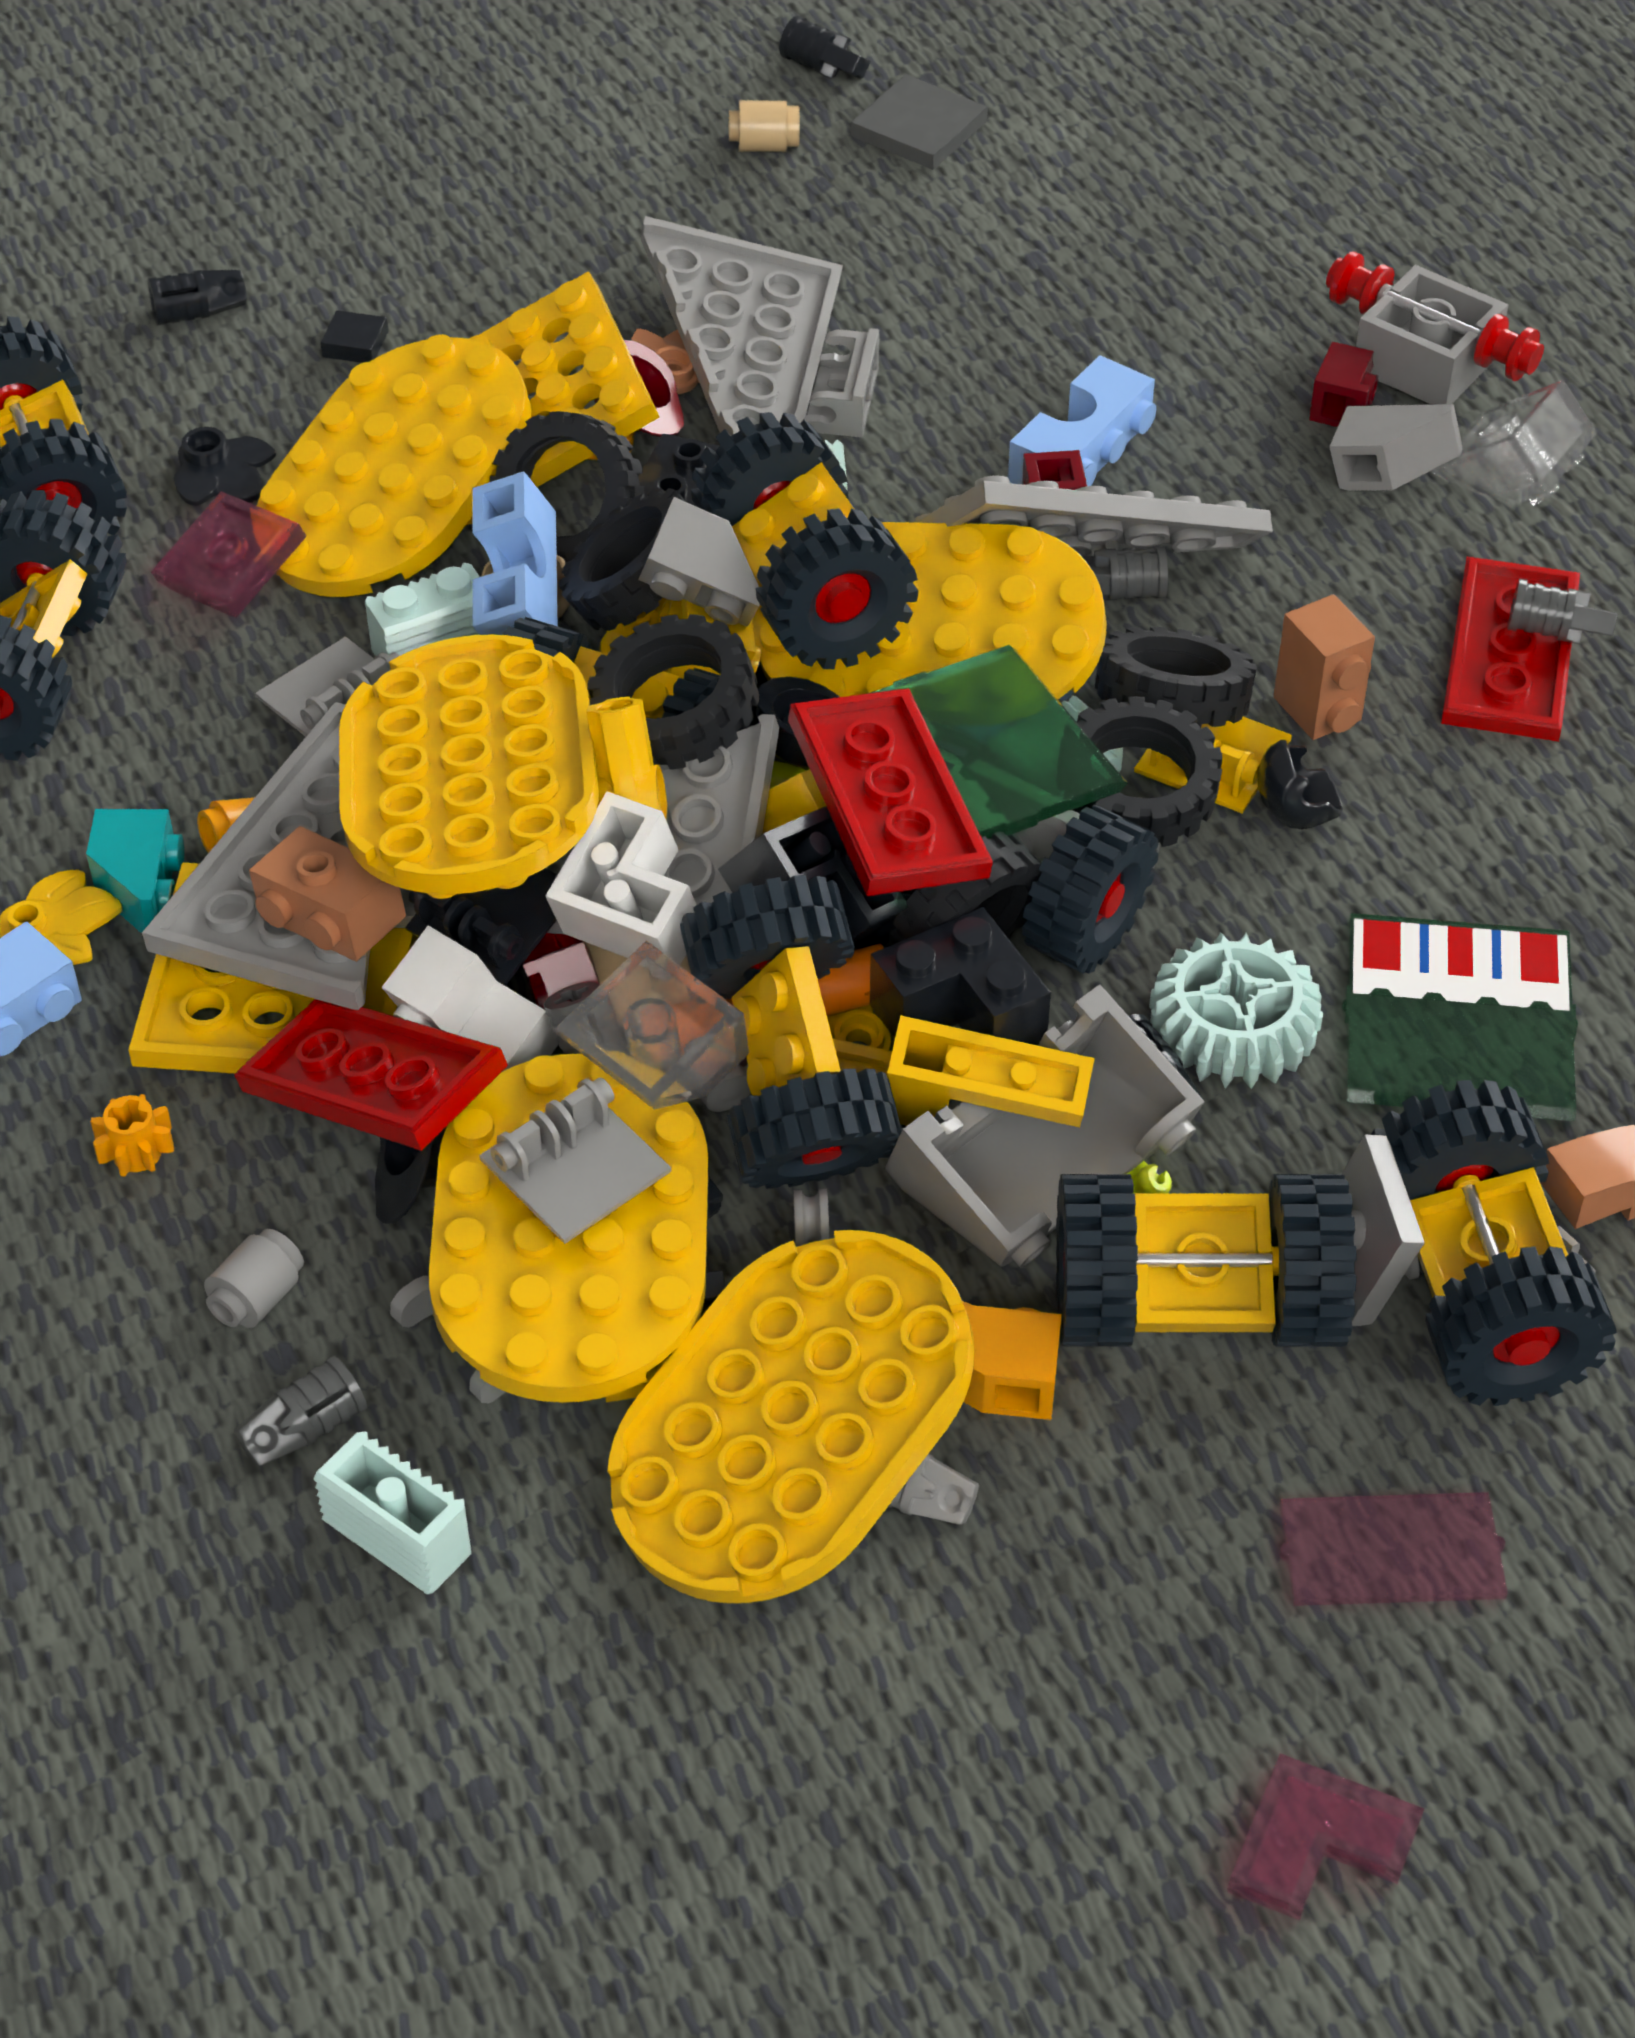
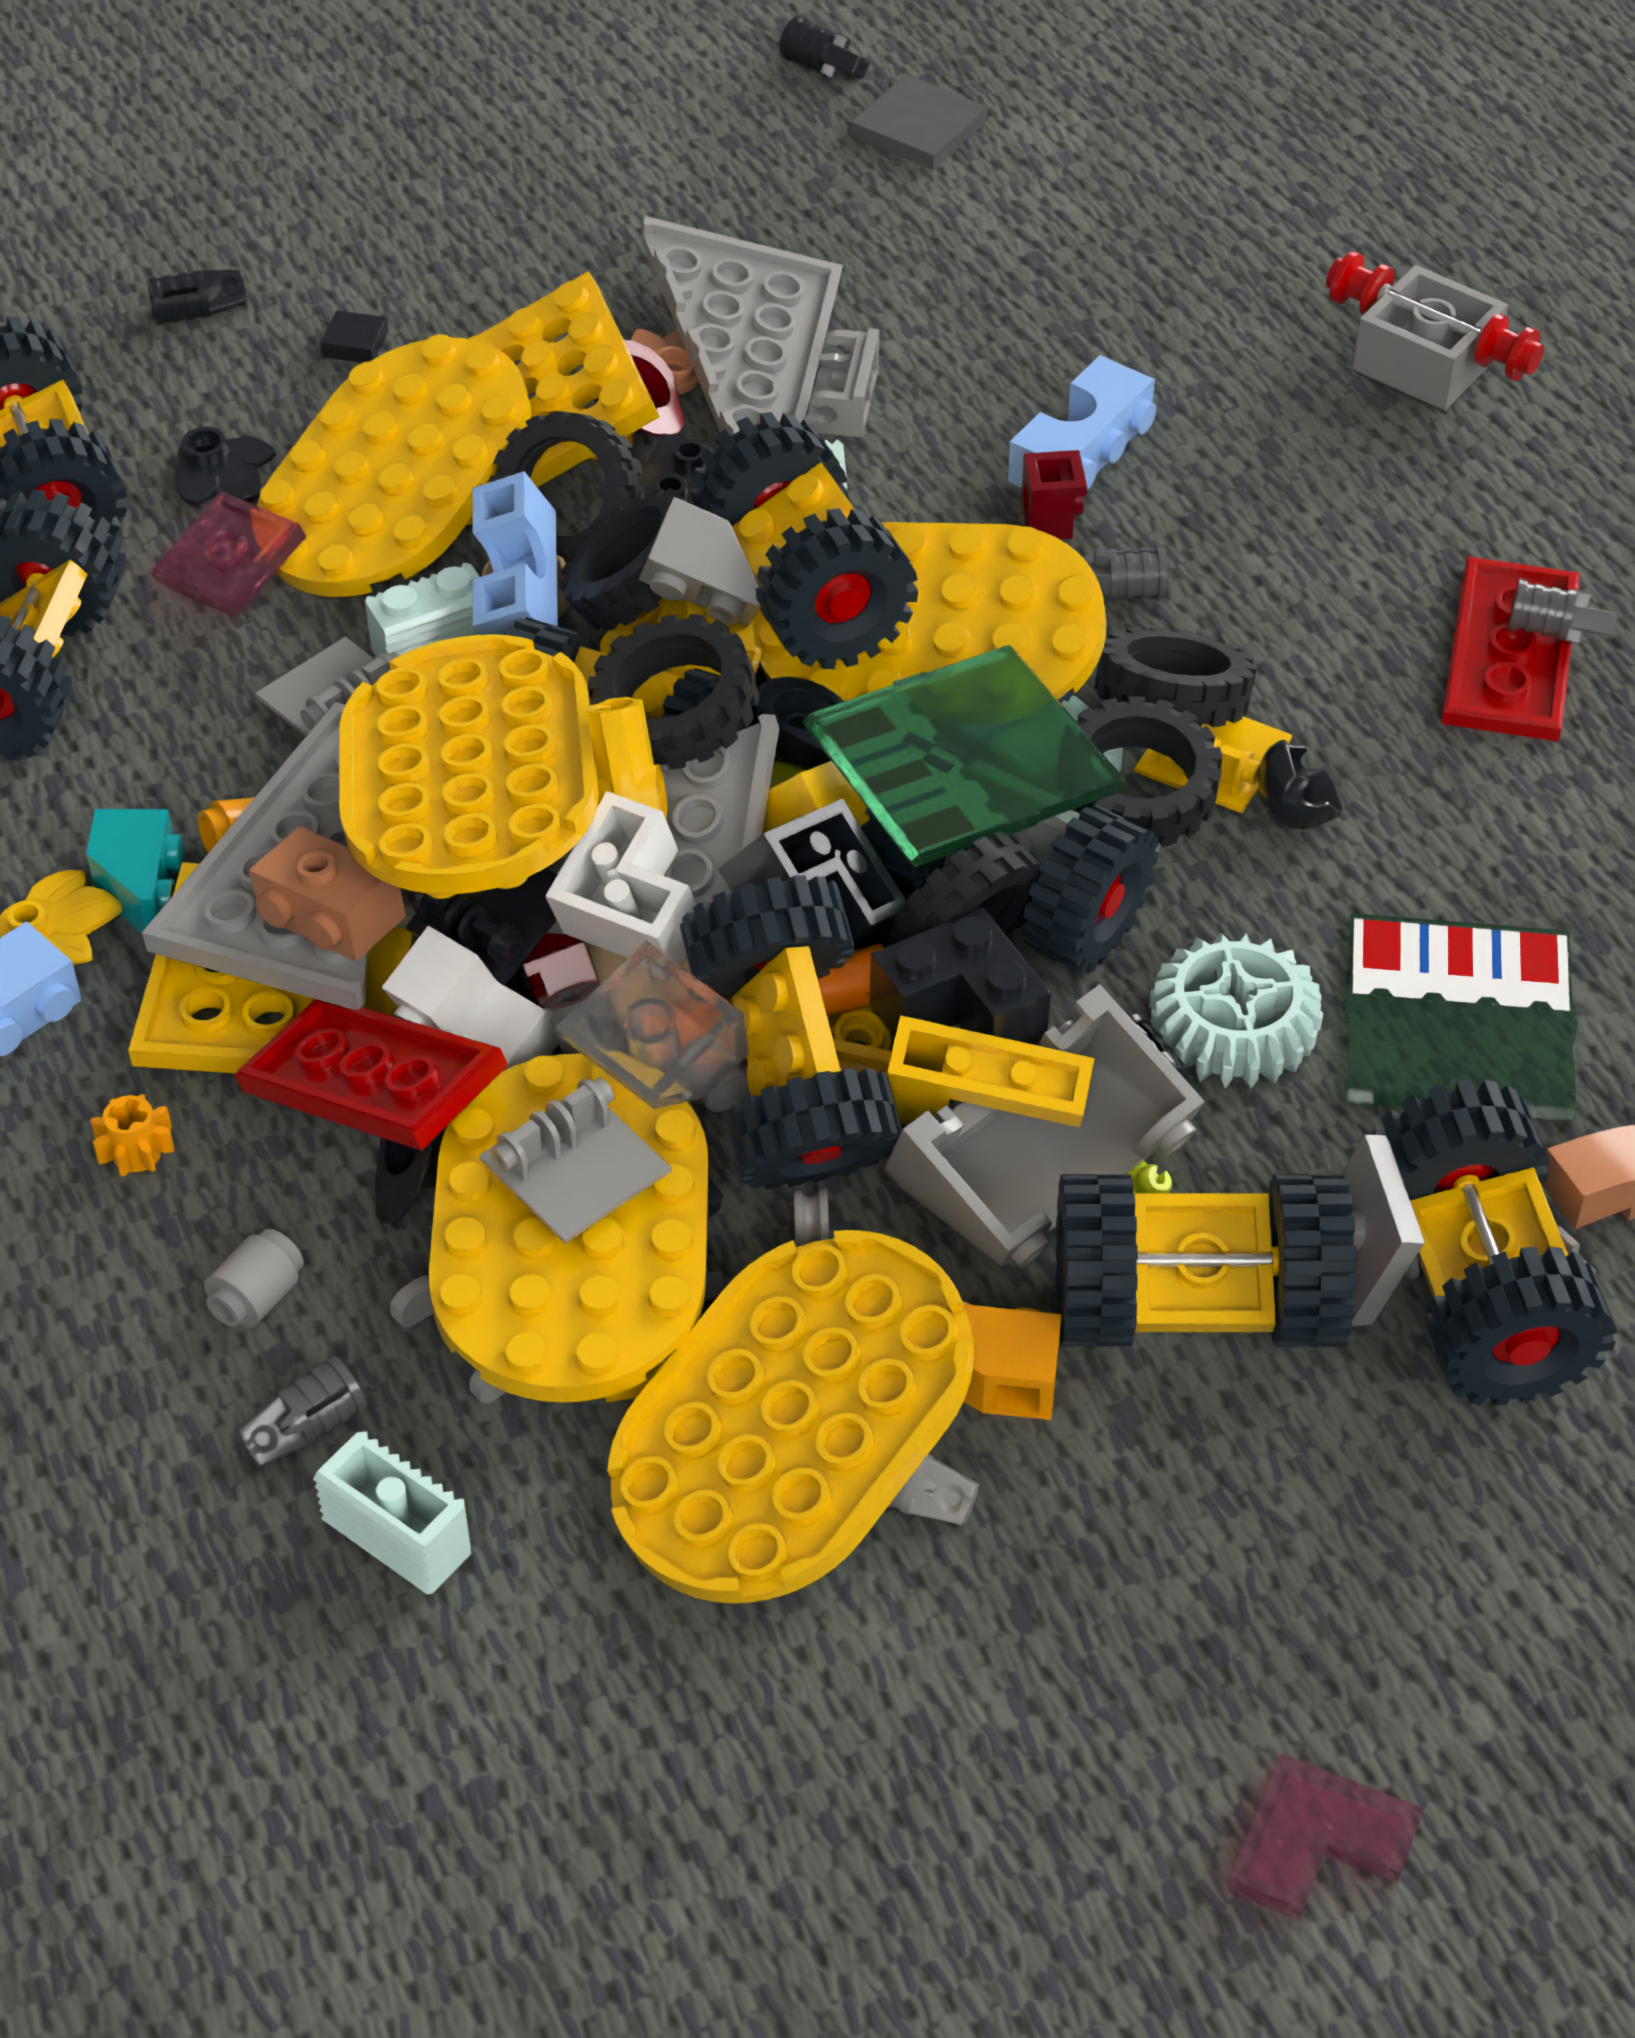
tan brick [729,100,800,152] -> none
red tile [788,688,993,896] -> none
light grey wing [914,476,1273,557] -> none
nougat brick [1273,594,1375,740] -> none
clear pink piece [1280,1492,1508,1606] -> none
dark red brick [1309,341,1379,427] -> none
light grey slope [1329,404,1463,491] -> none
clear slope [1431,380,1597,507] -> none

